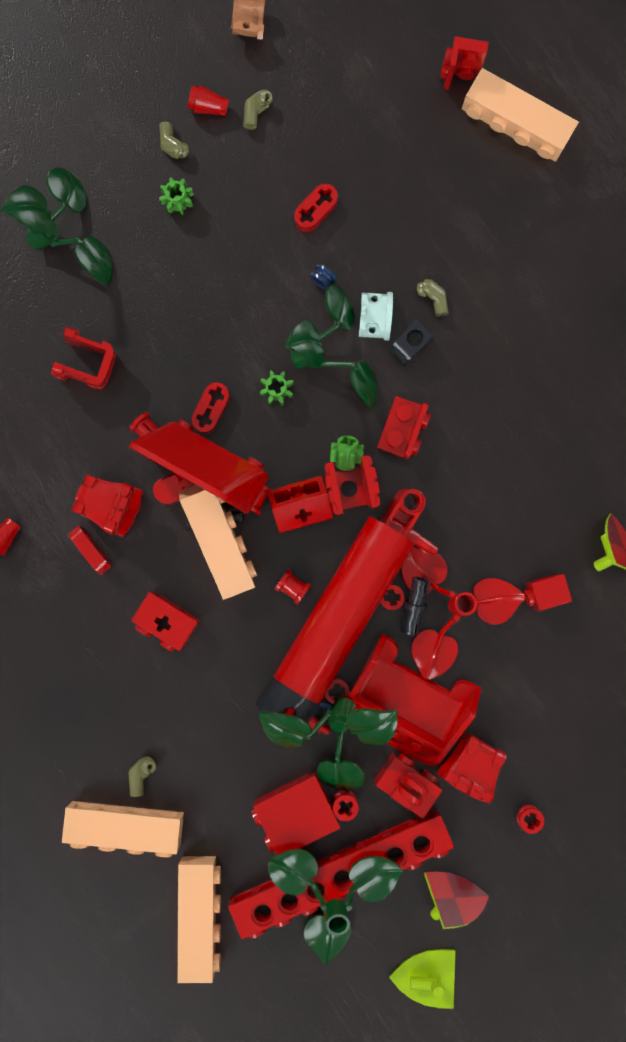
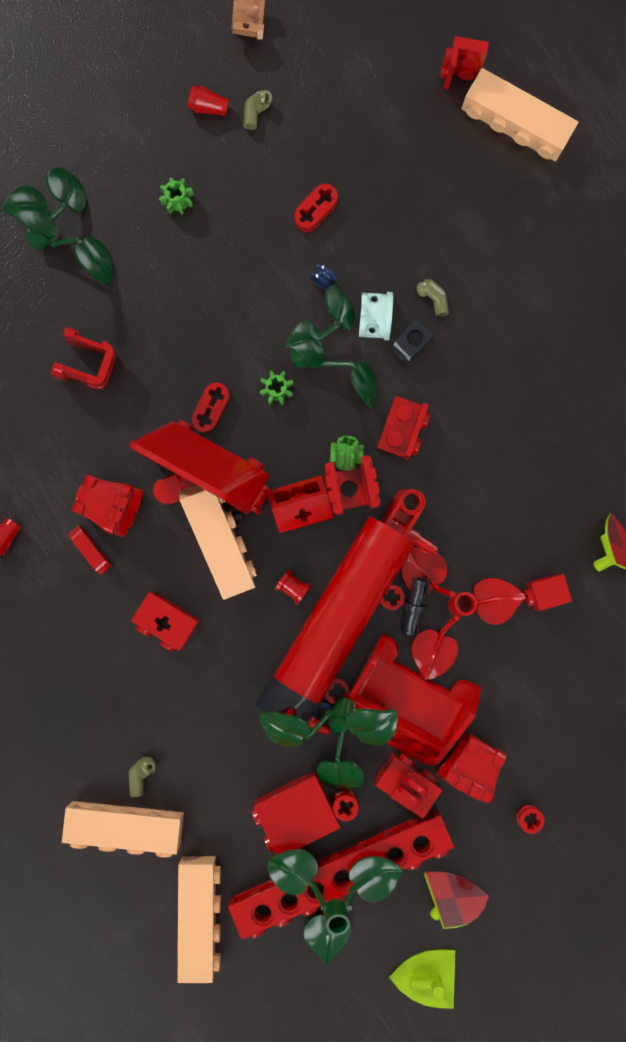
red bush [129,412,158,437] -> none
olive arm [159,122,189,159] -> none

